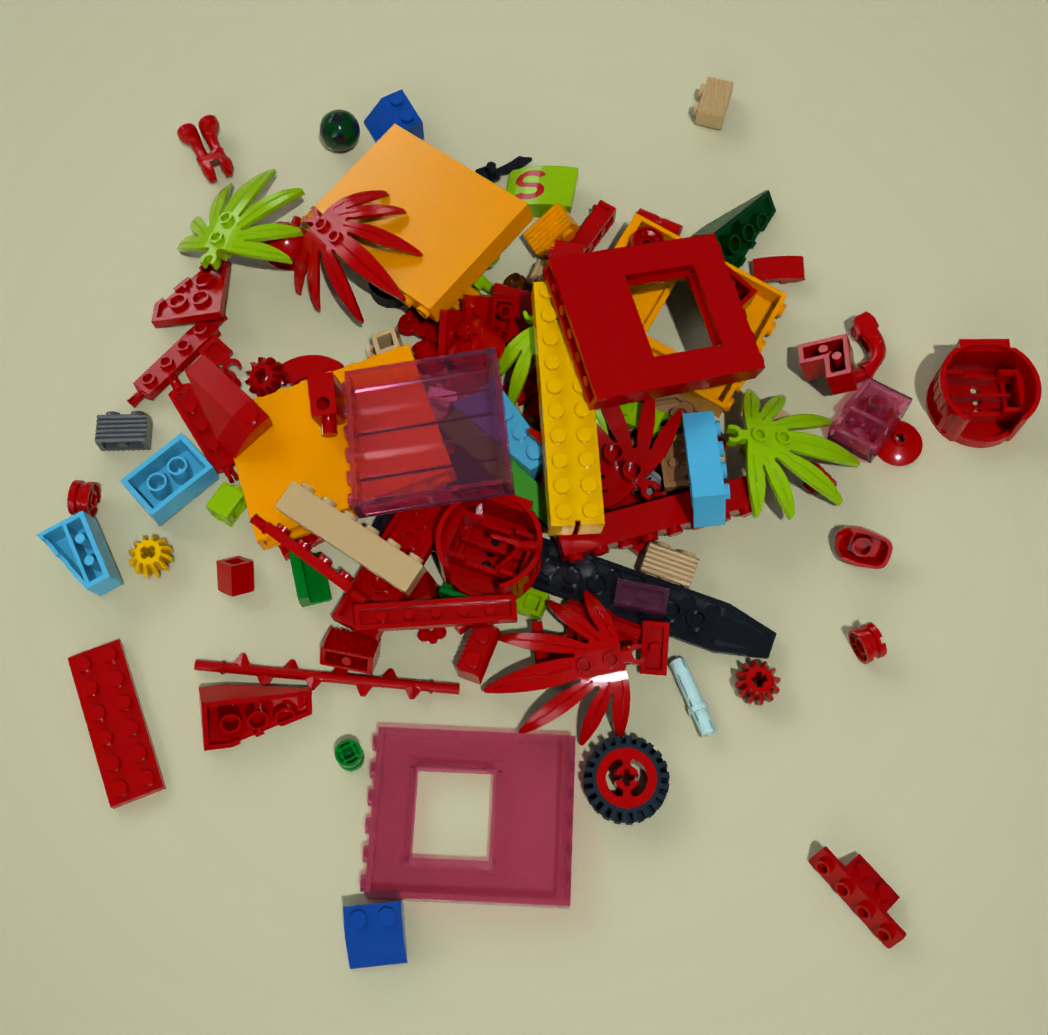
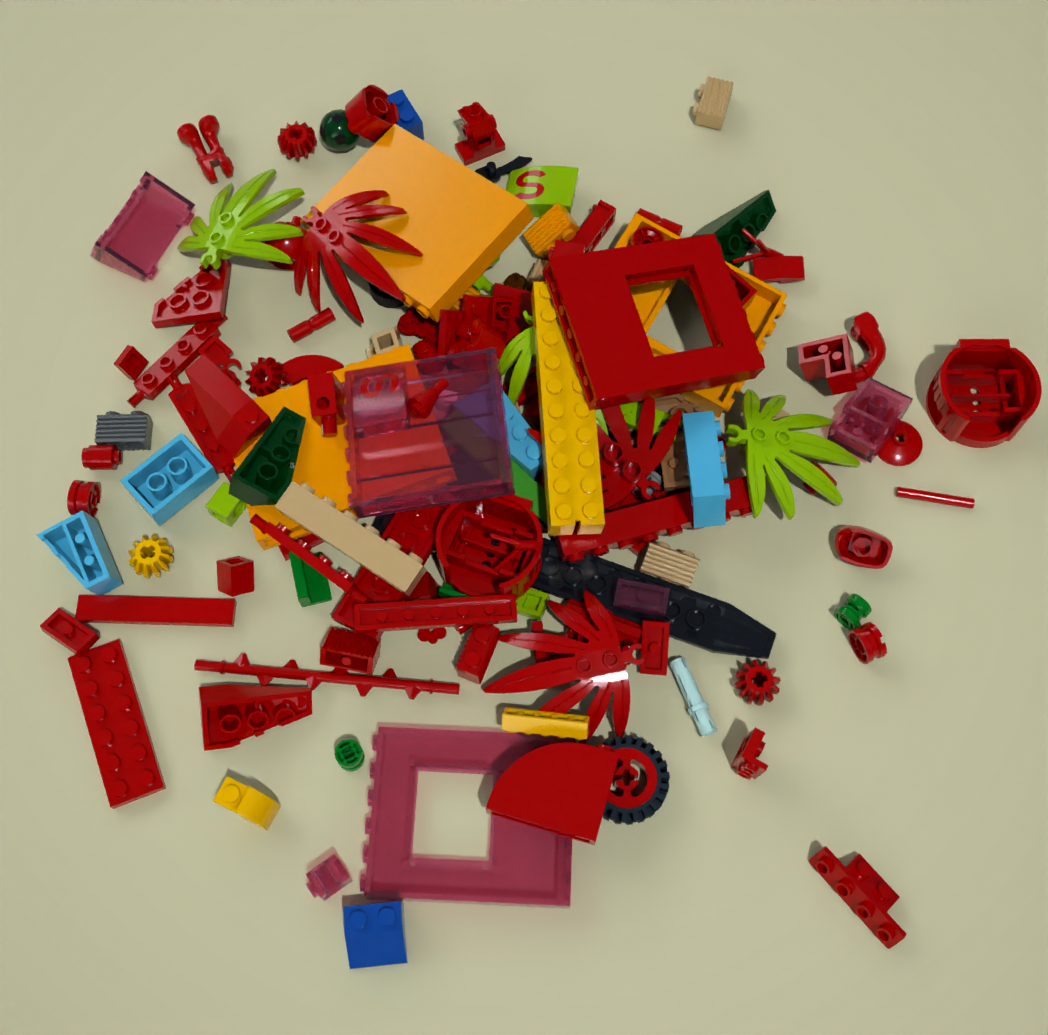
none -> red plate [40,608,99,657]
none -> red tile [75,595,237,627]
none -> red brick [81,444,122,470]
none -> clear pink windscreen [90,171,195,281]
none -> red tile [114,345,149,380]
none -> yellow brick [213,776,281,831]
none -> dark green wedge [228,407,306,506]
none -> red gear [277,121,317,162]
none -> red piece [287,307,336,343]
none -> clear pink brick [306,854,353,901]
none -> red brick [345,85,399,143]
none -> clear pink slope [353,366,411,439]
none -> red cone [408,378,449,419]
none -> red tile [455,102,505,166]
none -> red brick [486,742,619,845]
none -> yellow piece [502,707,590,740]
none -> red bracket [731,727,768,780]
none -> red plant [732,228,784,264]
none -> green wheel [834,594,872,630]
none -> red bar [896,487,975,509]

